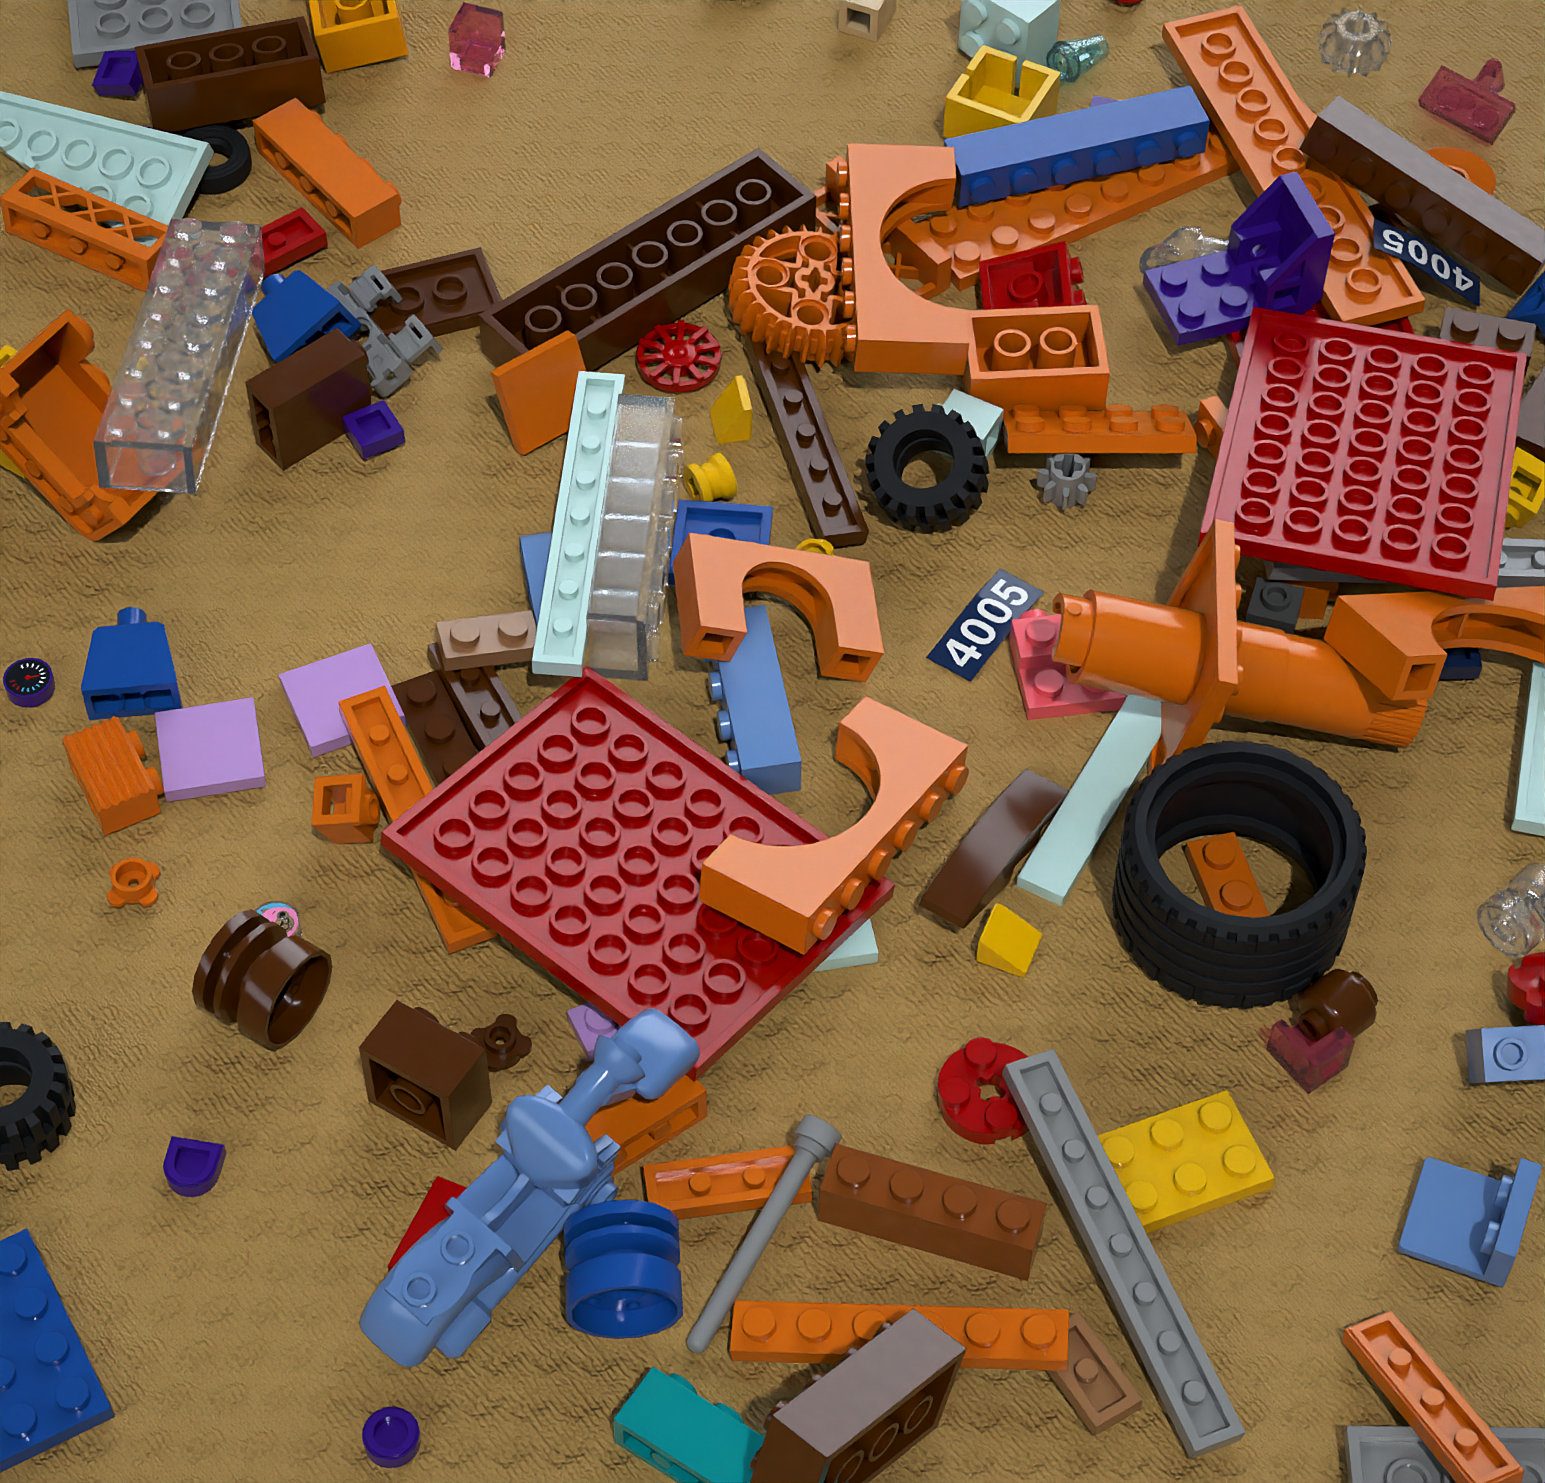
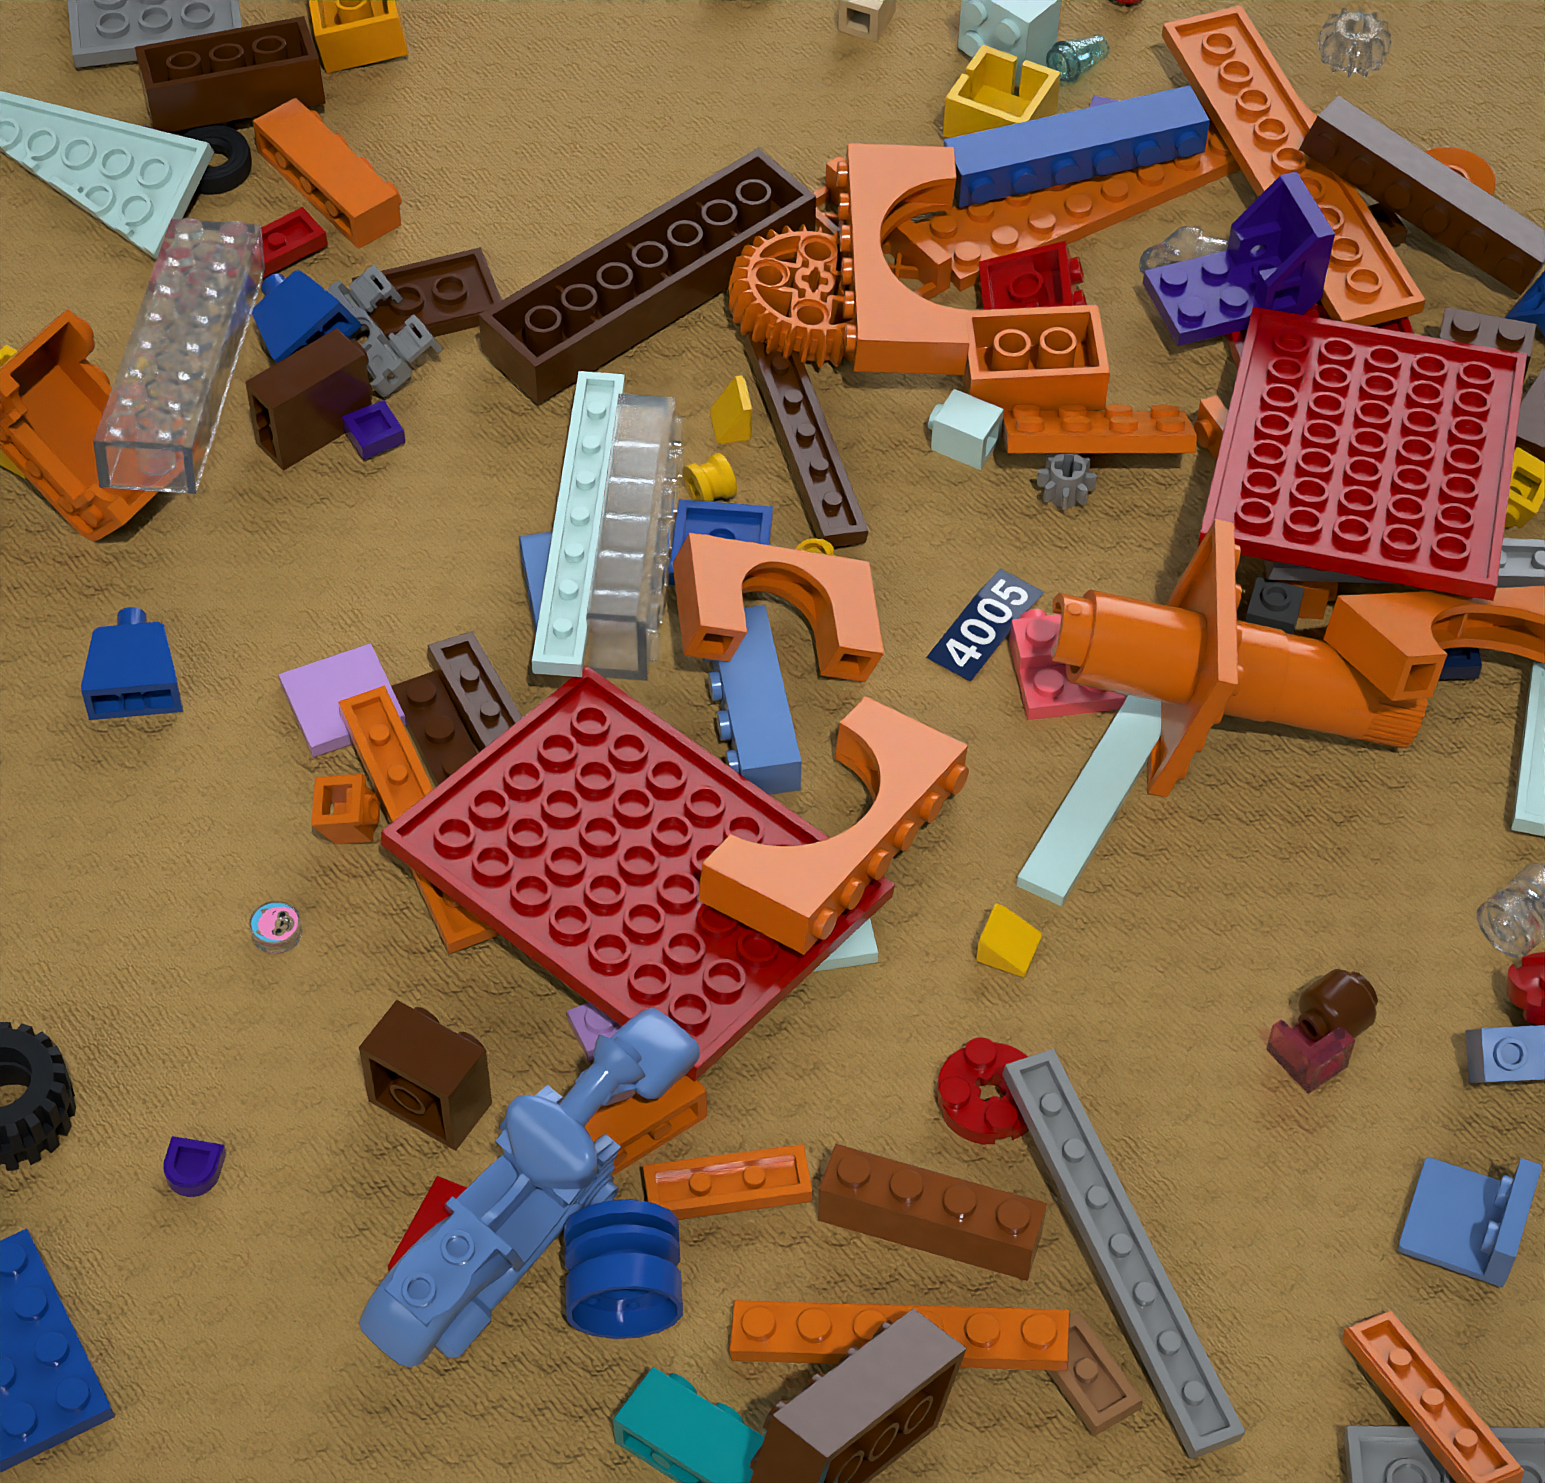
orange fence [0,168,179,294] -> none
tile [3,658,55,707] -> none
orange brick [62,716,165,836] -> none
dark purple plate [92,51,141,96] -> none
orange plate [107,858,161,907] -> none
lavender tile [155,697,266,802] -> none
reddish brown wheel [192,909,333,1049] -> none
dark purple tile [362,1407,421,1468] -> none
medium nougat plate [435,610,537,671] -> none
clear pink panel [448,2,506,77] -> none
reddish brown plate [470,1014,532,1071] -> none
orange tile [490,330,587,455] -> none
red wheel [636,320,722,392] -> none
light grey piece [687,1115,842,1353] -> none
black tyre [865,404,990,534] -> none
reddish brown slope [919,769,1069,929] -> none
yellow plate [1097,1090,1275,1234] -> none
black tyre [1112,741,1367,1009] -> none
orange plate [1184,832,1270,918] -> none
dark blue sticker [1374,219,1480,307] -> none
clear pink plate [1418,58,1516,145] -> none

